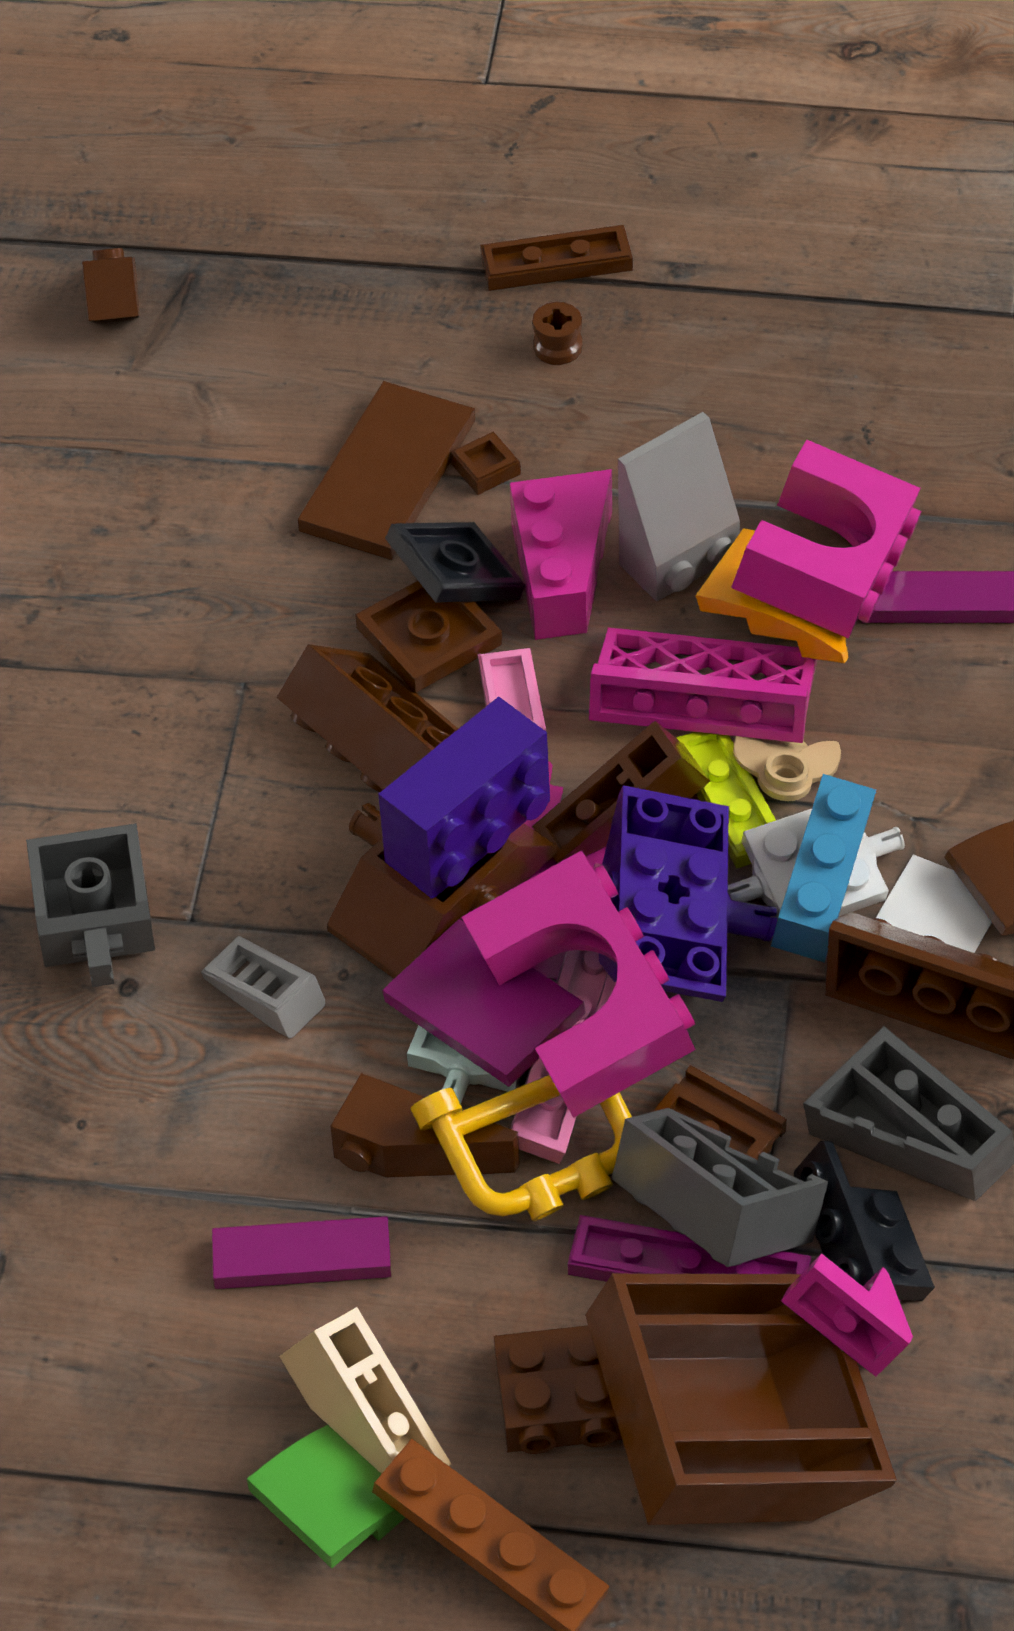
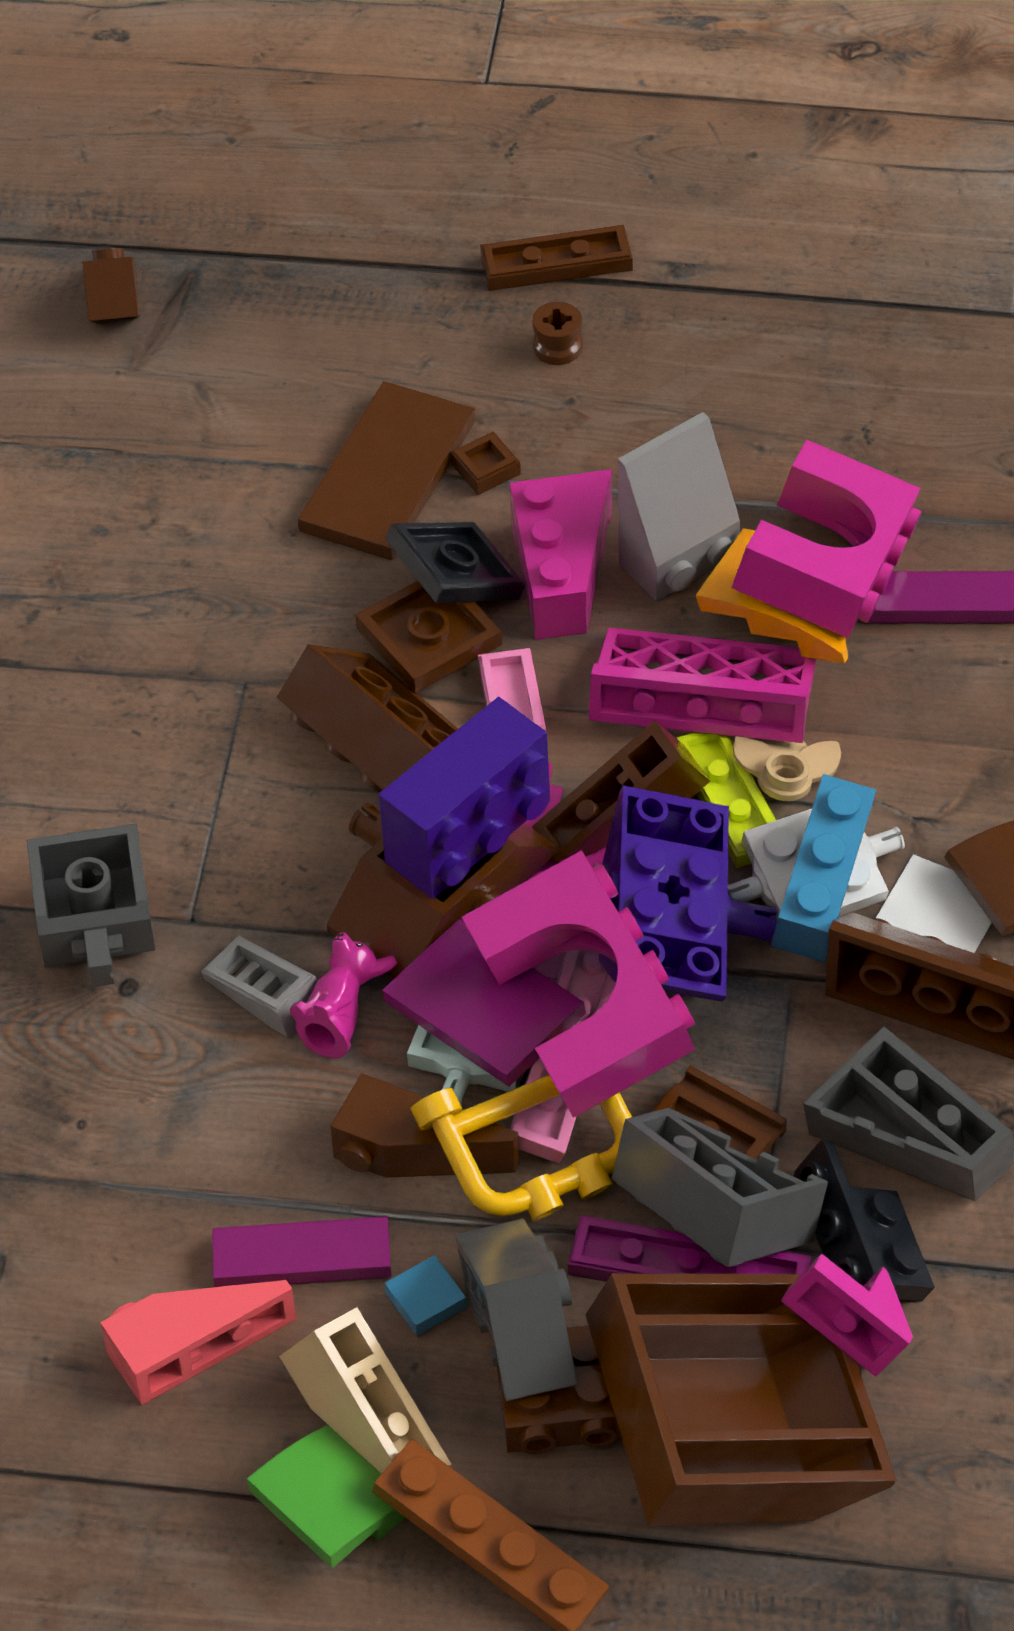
none -> coral slope [100,1280,296,1405]
none -> dark pink animal [290,932,397,1059]
none -> dark azure tile [385,1255,467,1336]
none -> dark grey wedge [455,1218,577,1401]

